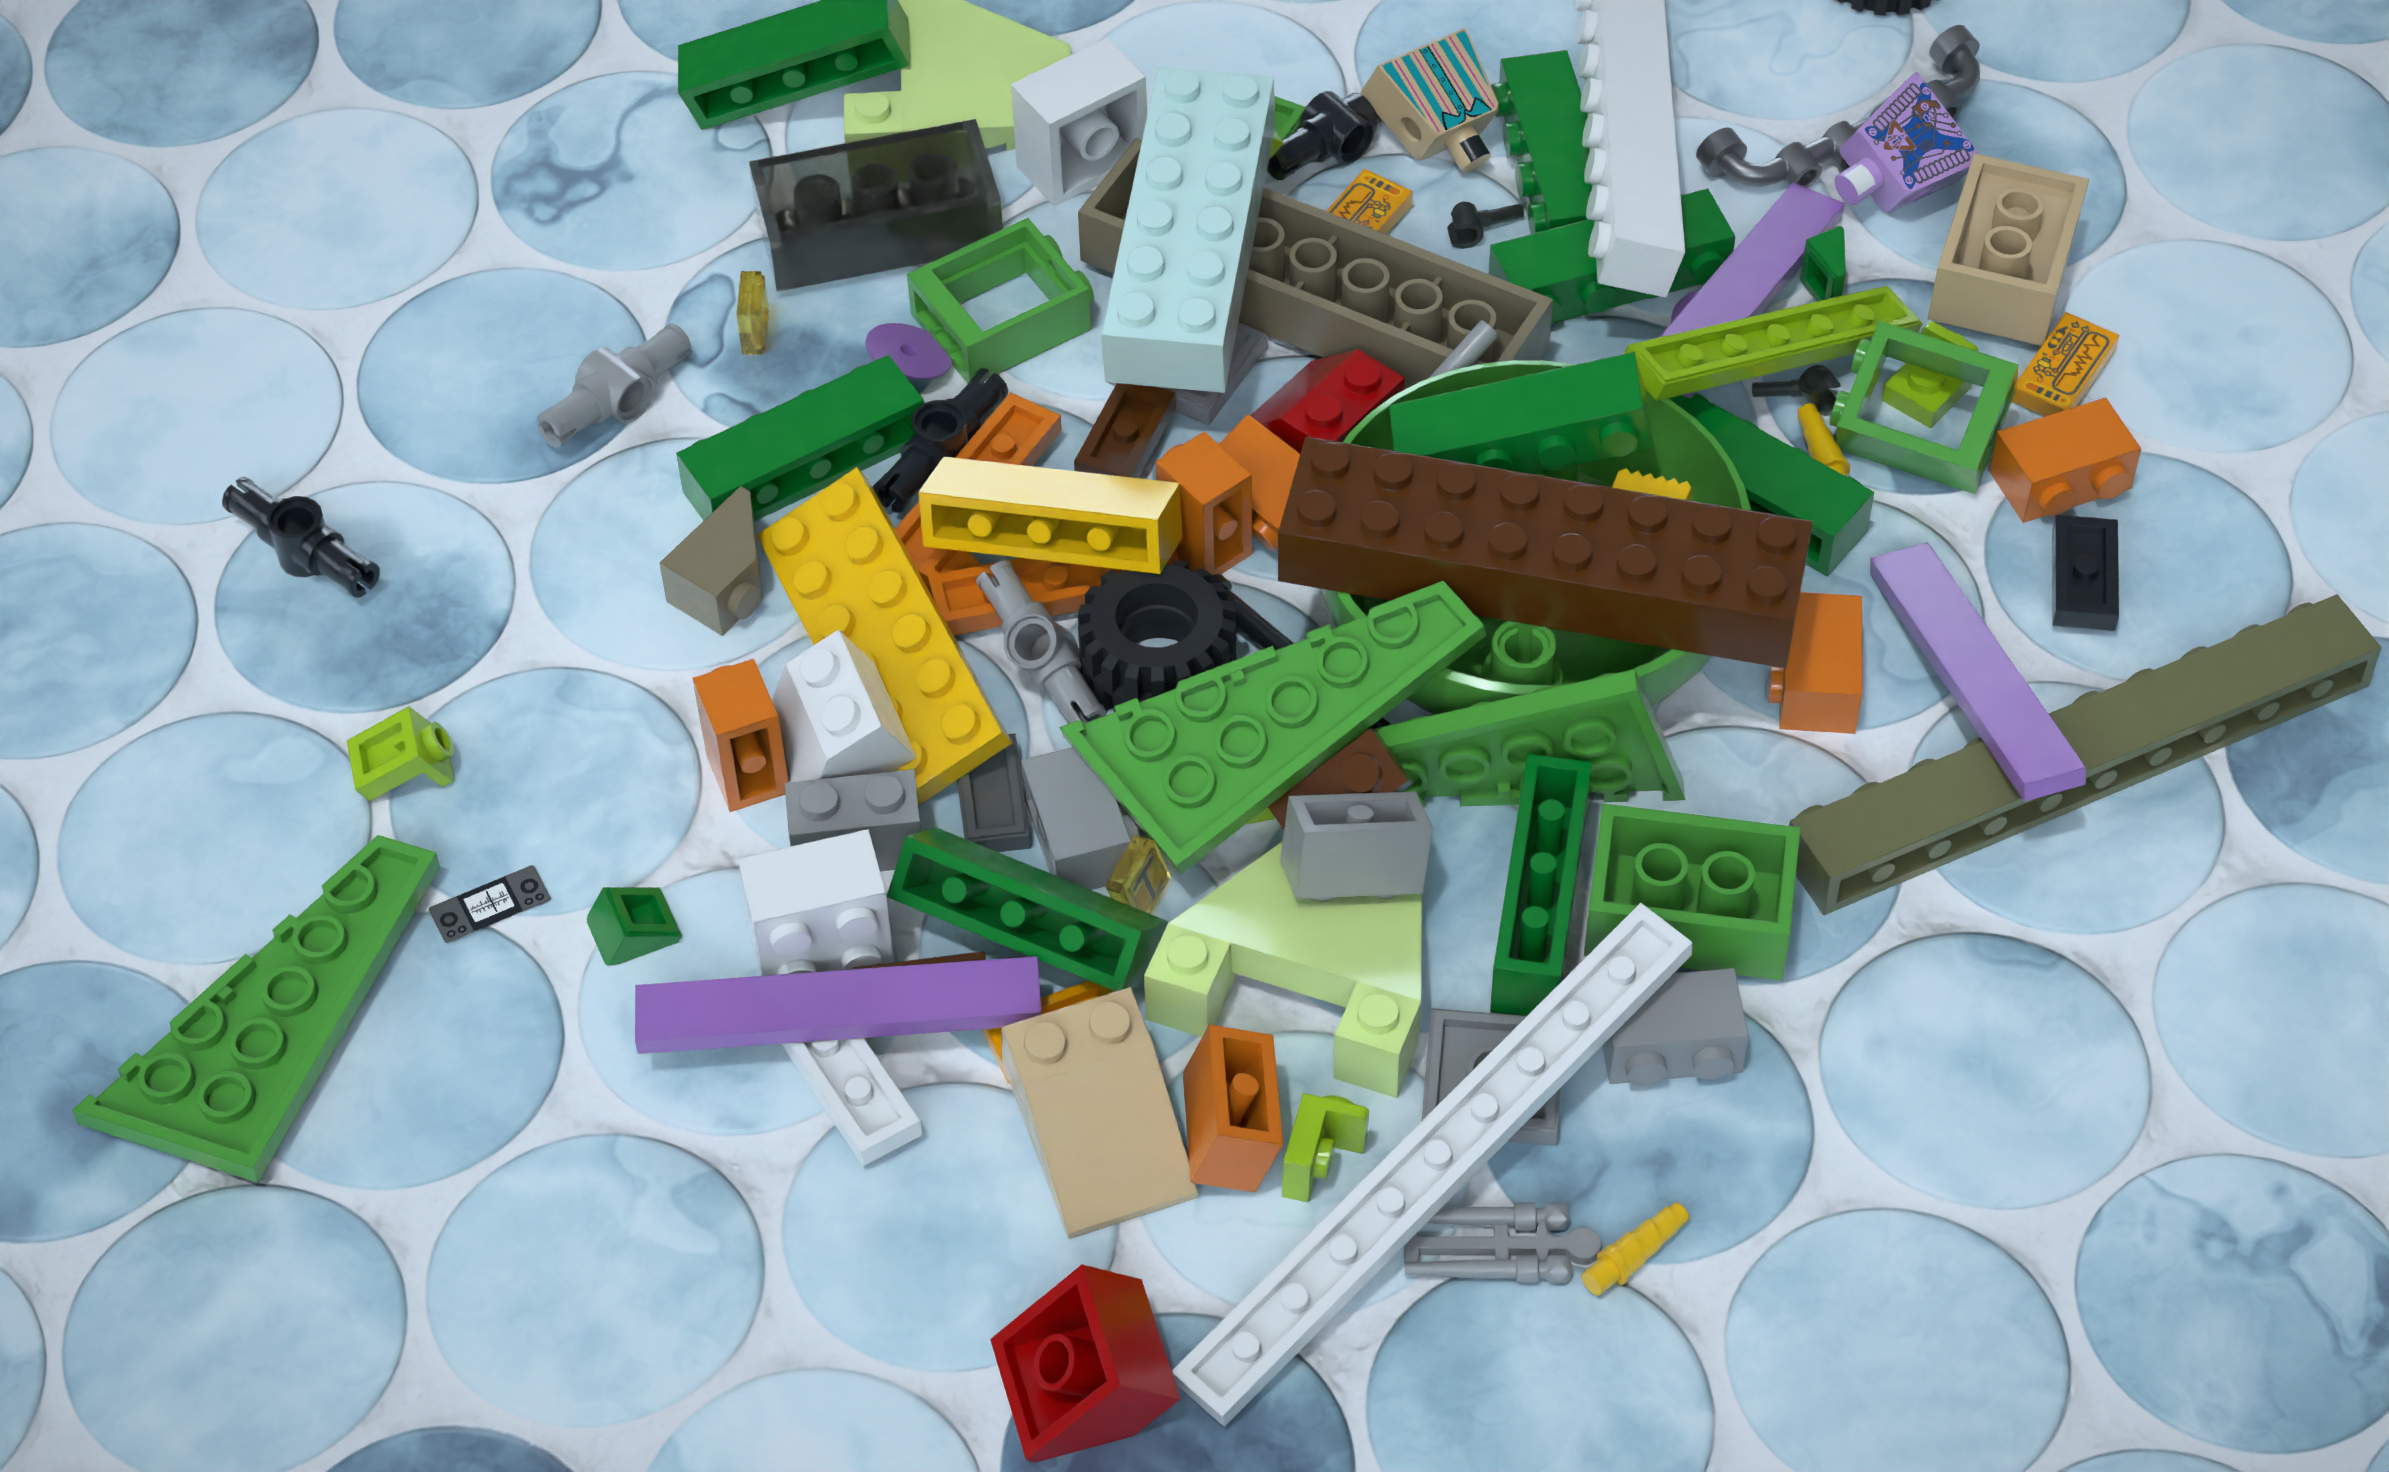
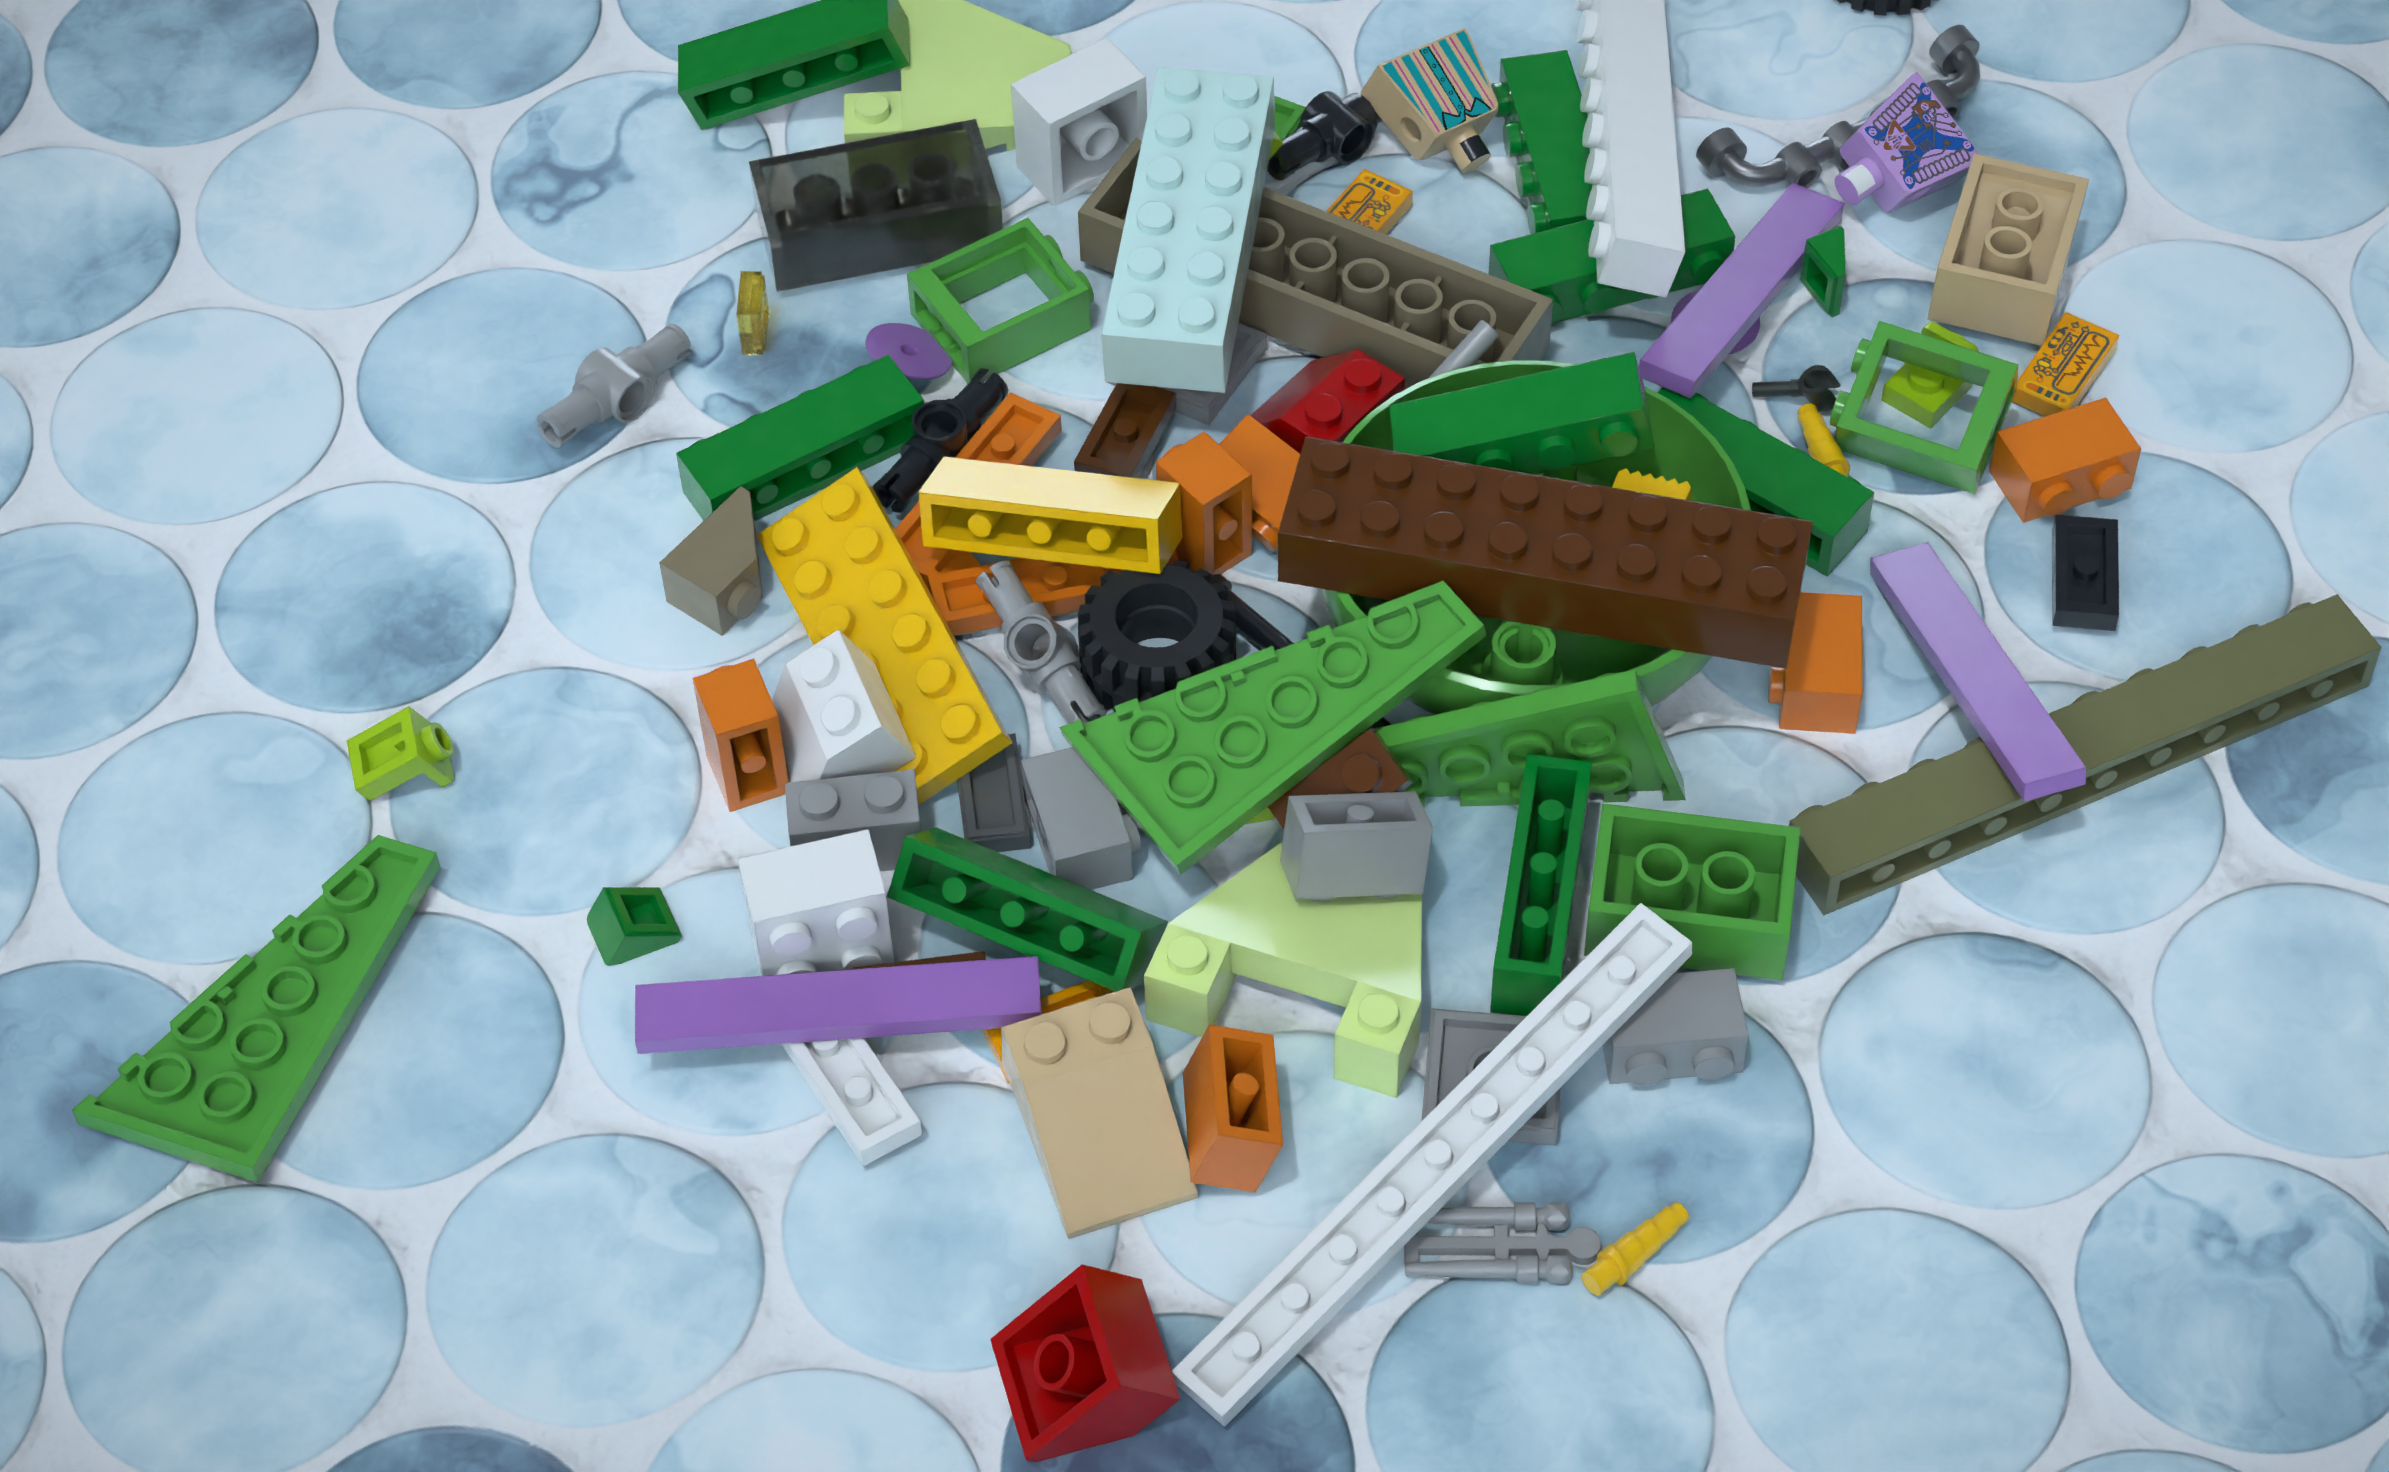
black pin [222,477,380,598] -> none
sticker [429,865,551,943] -> none
clear yellow tile [1105,835,1171,914] -> none
lime bracket [1282,1093,1369,1203] -> none
pearl dark grey hand [1447,201,1524,249] -> none
lime tile [1624,286,1923,401] -> none

